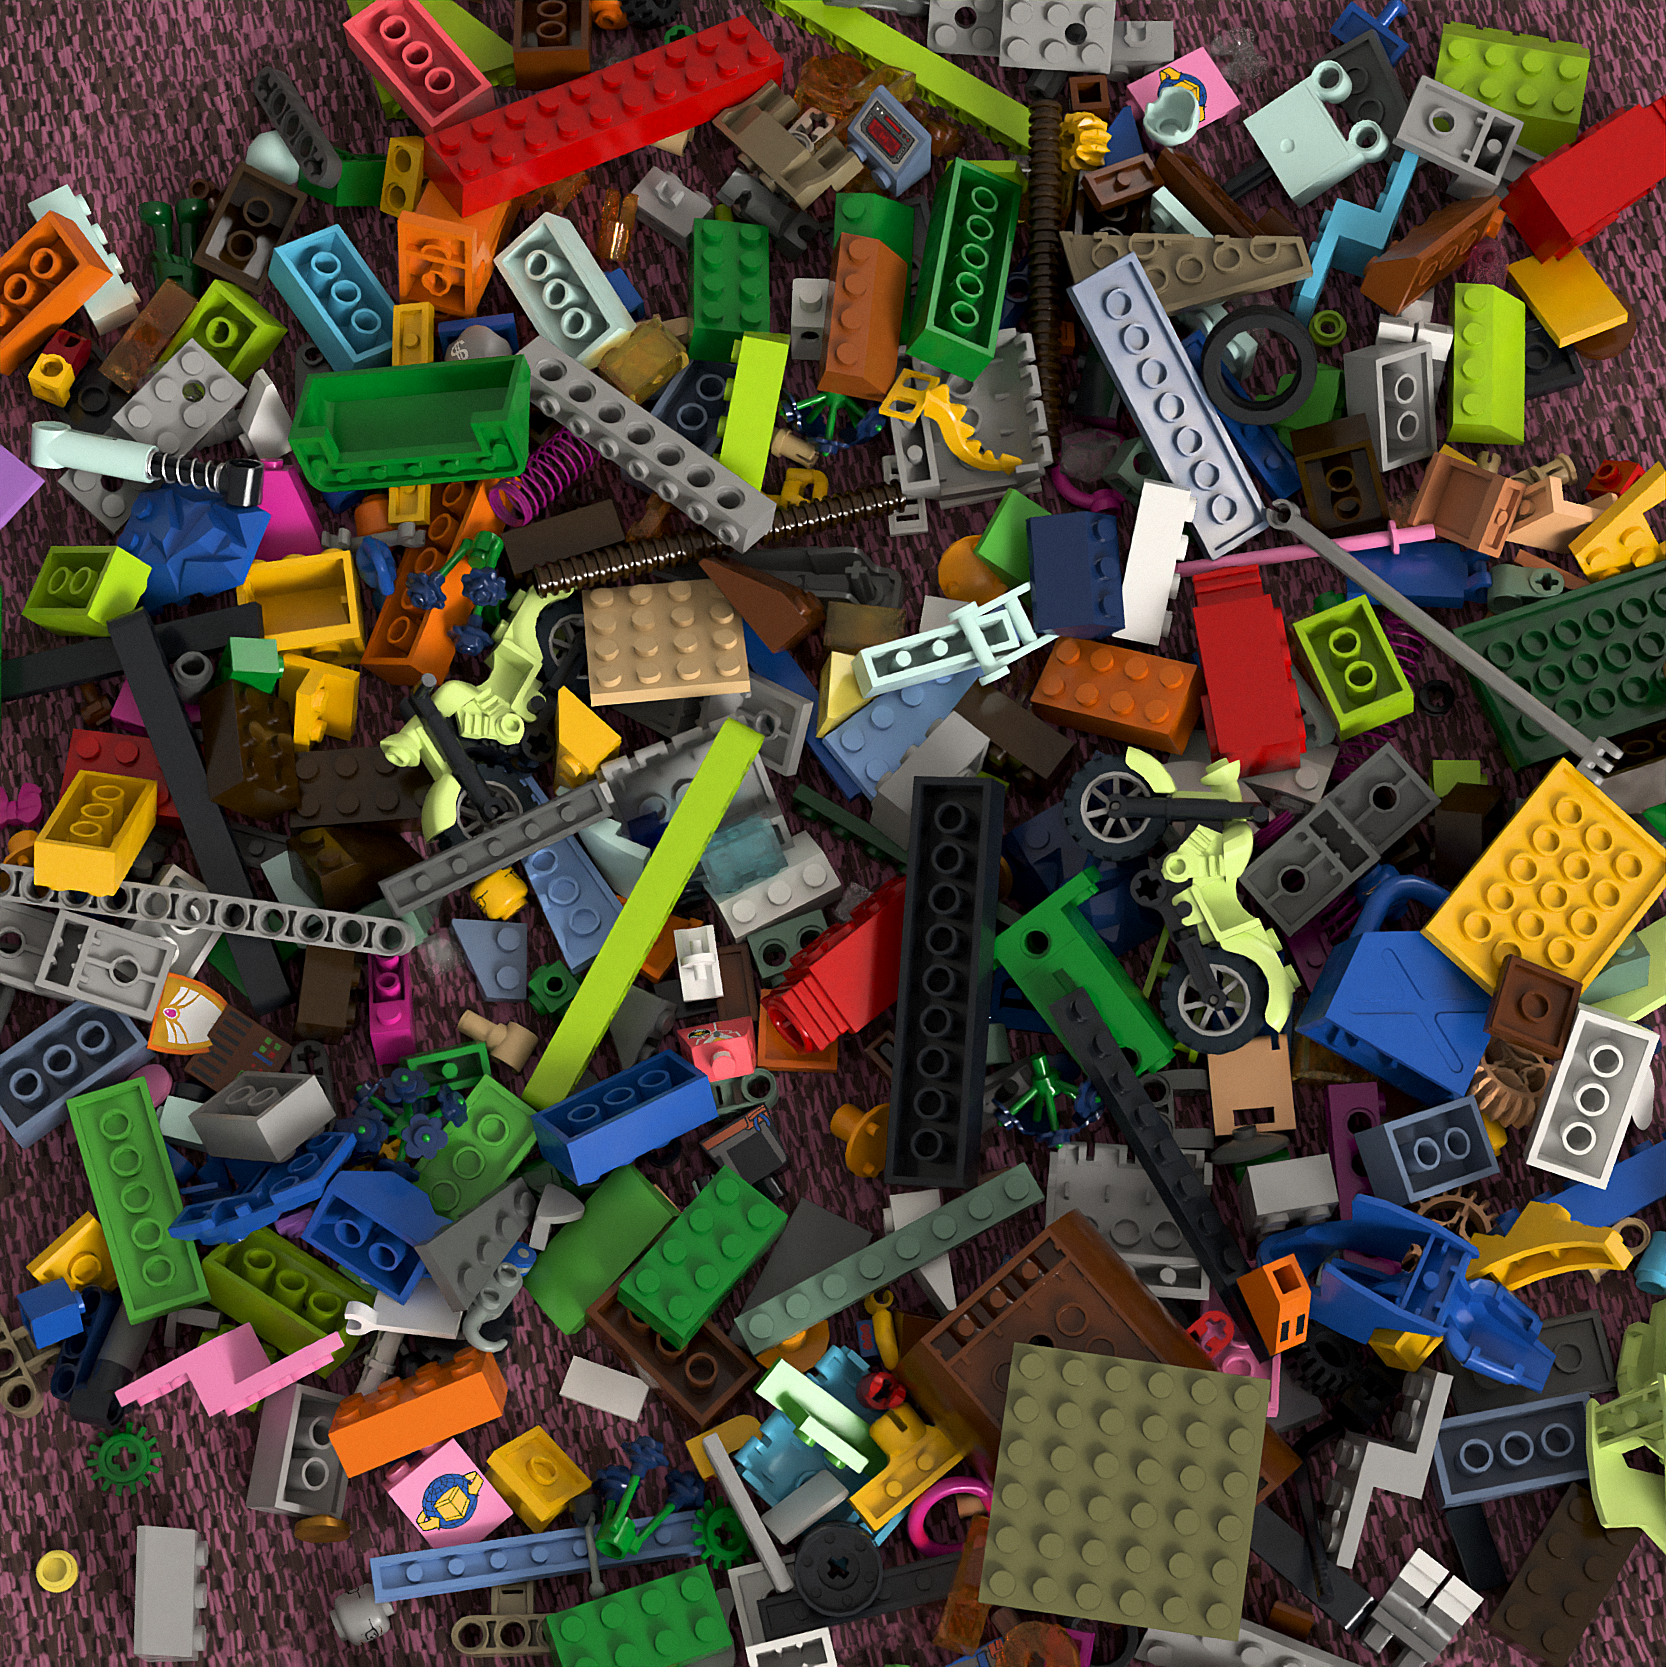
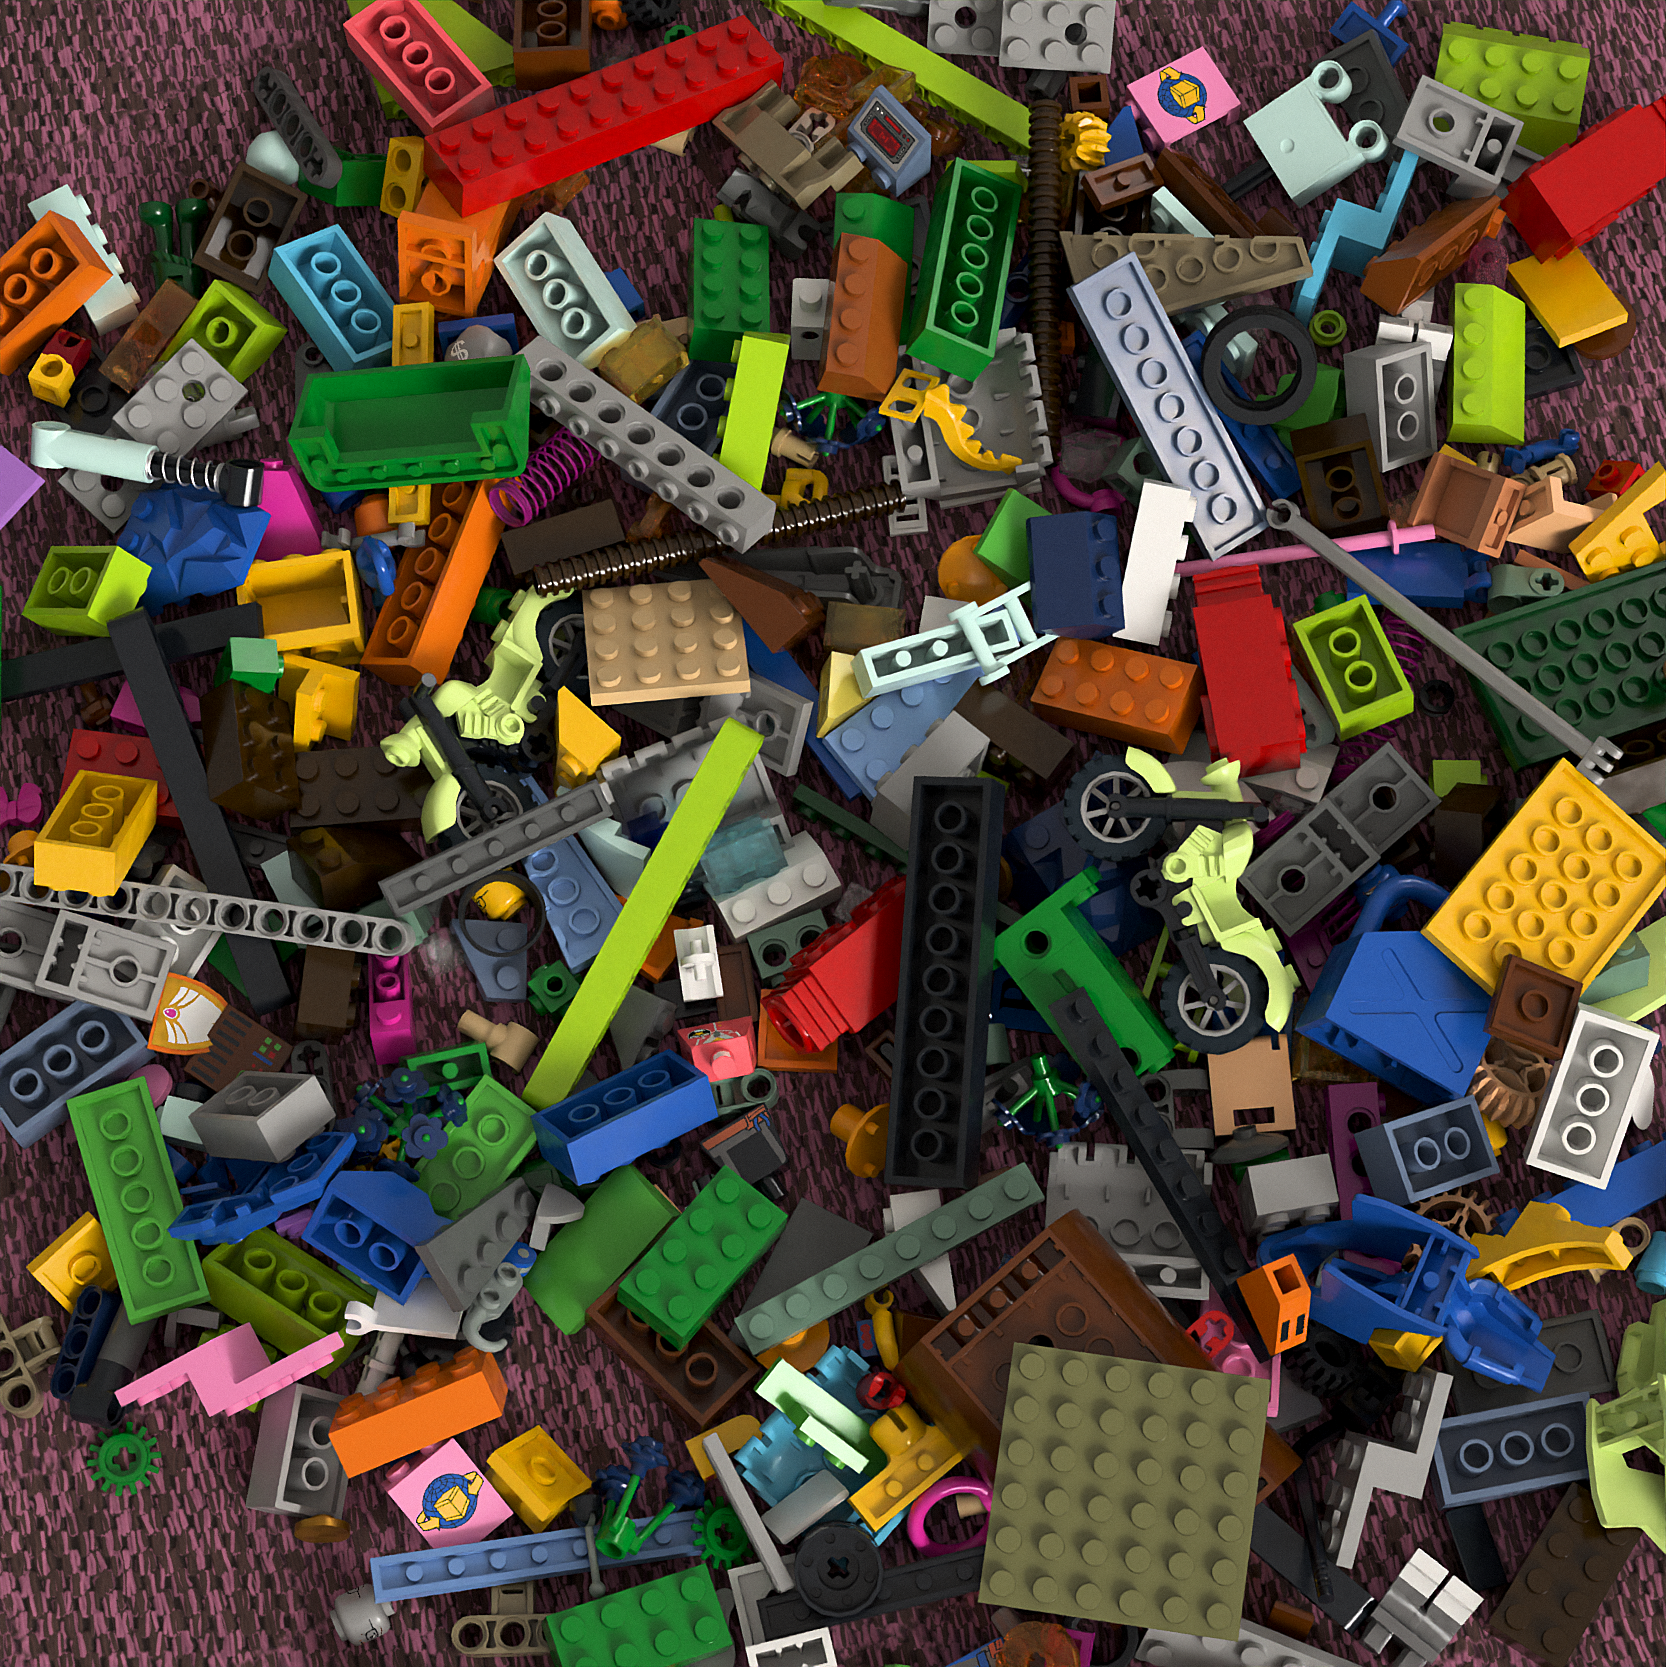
blue brick [16,1277,86,1350] -> none
light yellow plate [36,1550,79,1593] -> none
light grey slope [133,1525,208,1662] -> none
dark grey brick [173,651,214,705] -> none
white slope [237,368,292,461] -> none
dark blue plant [405,531,507,656] -> none
white tile [559,1356,650,1423] -> none
clear orange hinge [595,188,639,261] -> none
light grey brick [627,166,714,253] -> none
clear orange slope [932,1513,992,1657] -> none
light grey brick [1098,21,1174,82] -> none
light aqua hair [1143,86,1200,147] -> none
clear piece [1210,27,1268,85] -> none
none -> black tyre [458,870,546,957]
none -> blue arm [1503,428,1580,474]

